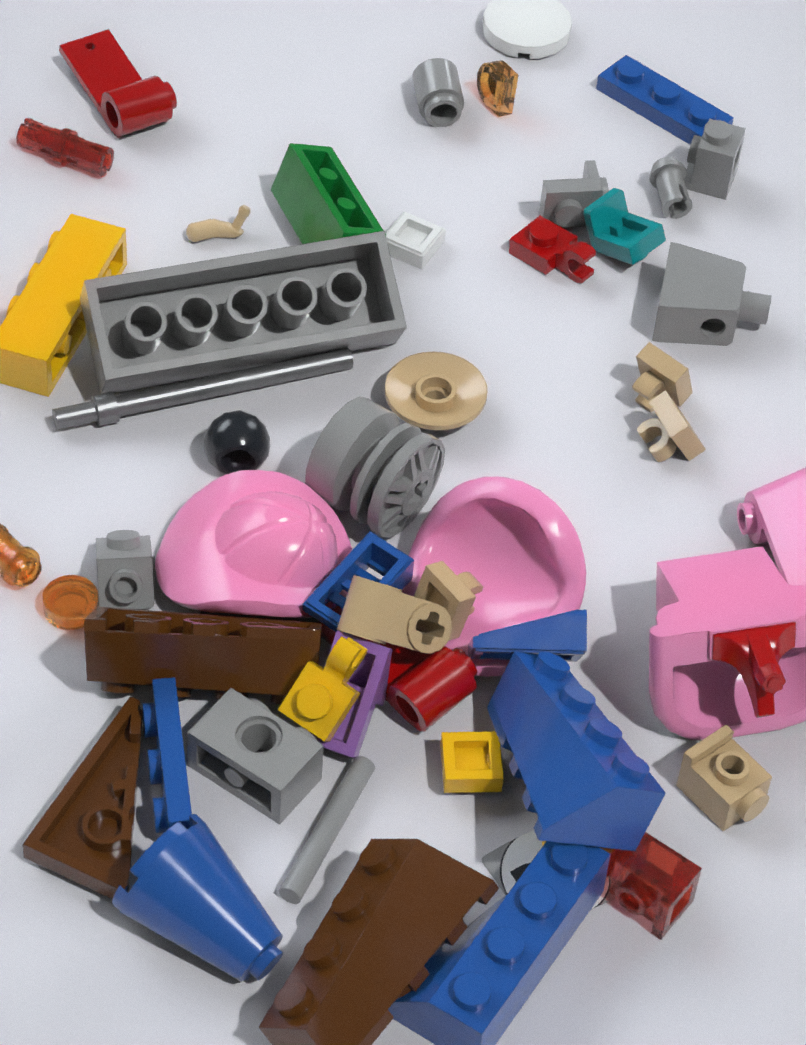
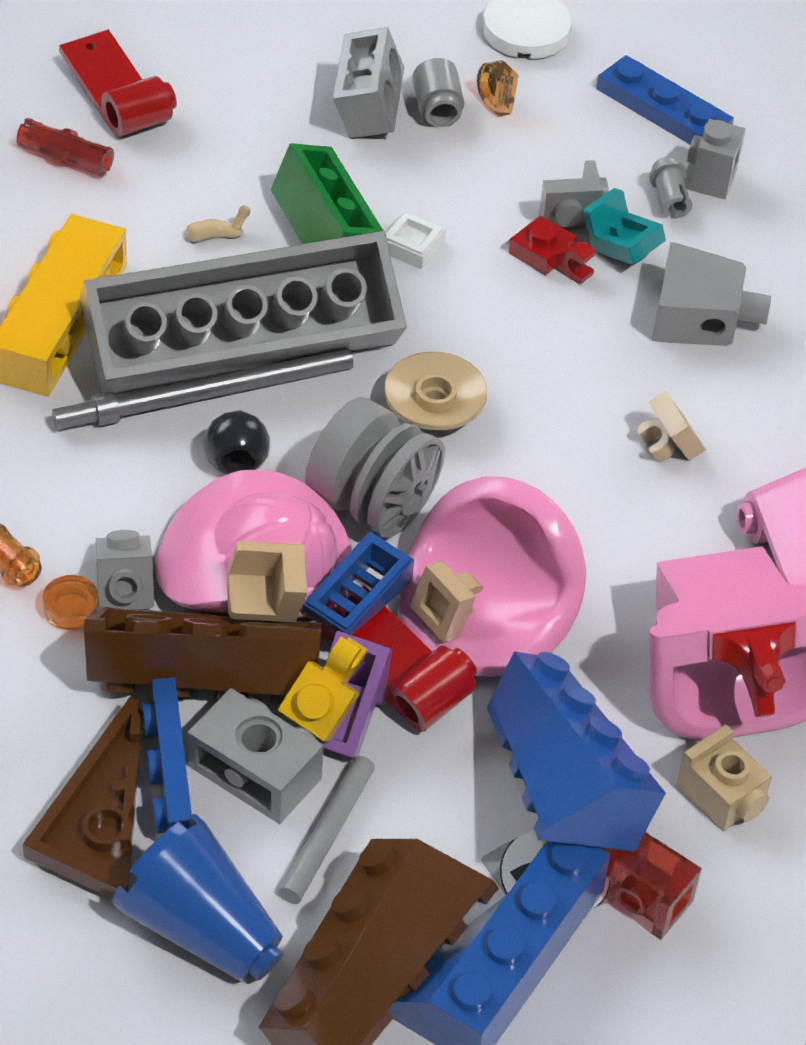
tan piece [337,575,452,654] -> none
yellow plate [440,731,504,793] -> none
blue slope [468,609,587,662] -> none
tan tile [632,342,693,412] -> none
none -> tan panel [226,541,307,622]
none -> light grey brick [333,27,404,138]

